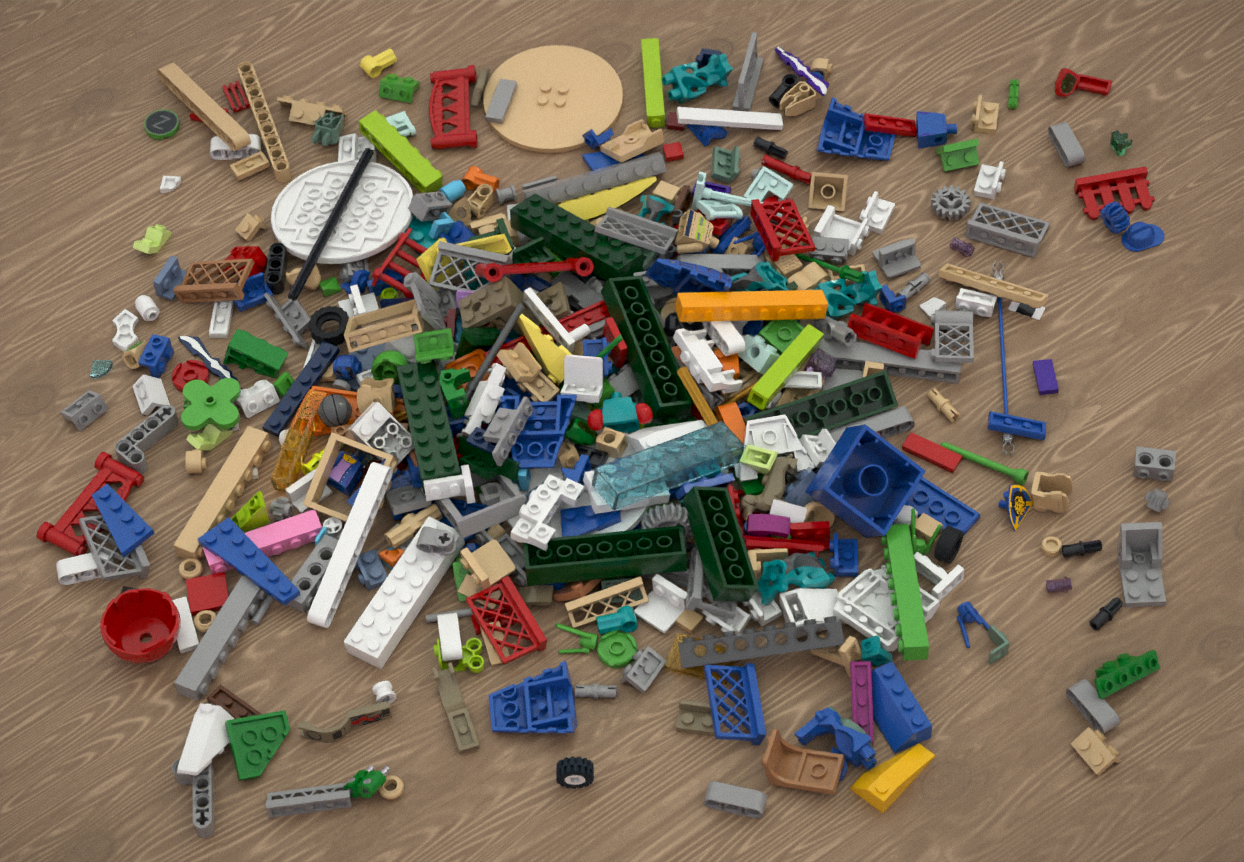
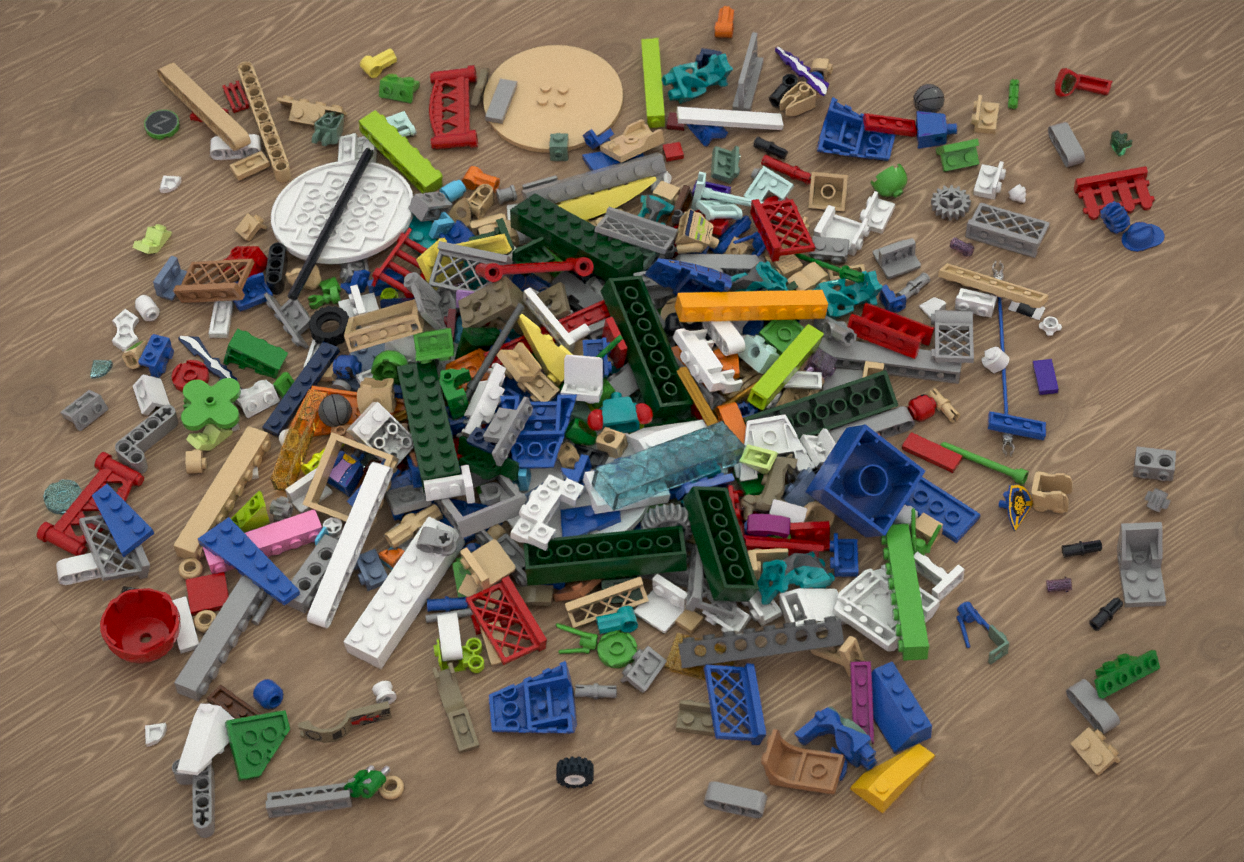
teal bracket [861,635,893,667] -> none
black tyre [934,526,963,564] -> none
tan tile [1041,536,1062,557] -> none
none -> clear light blue tile [43,479,82,515]
none -> white tile [145,723,167,747]
none -> blue head [253,679,284,709]
none -> bright green piece [308,286,341,309]
none -> blue pin [427,596,468,612]
none -> sand green bracket [549,133,569,161]
none -> white slope [651,172,672,192]
none -> orange piece [715,6,734,38]
none -> bright green cylinder [870,164,908,198]
none -> red head [907,394,936,422]
none -> dark grey piece [913,84,945,113]
none -> white plate [982,347,1009,373]
none -> white plate [1008,184,1026,203]
none -> white plate [1039,316,1062,336]

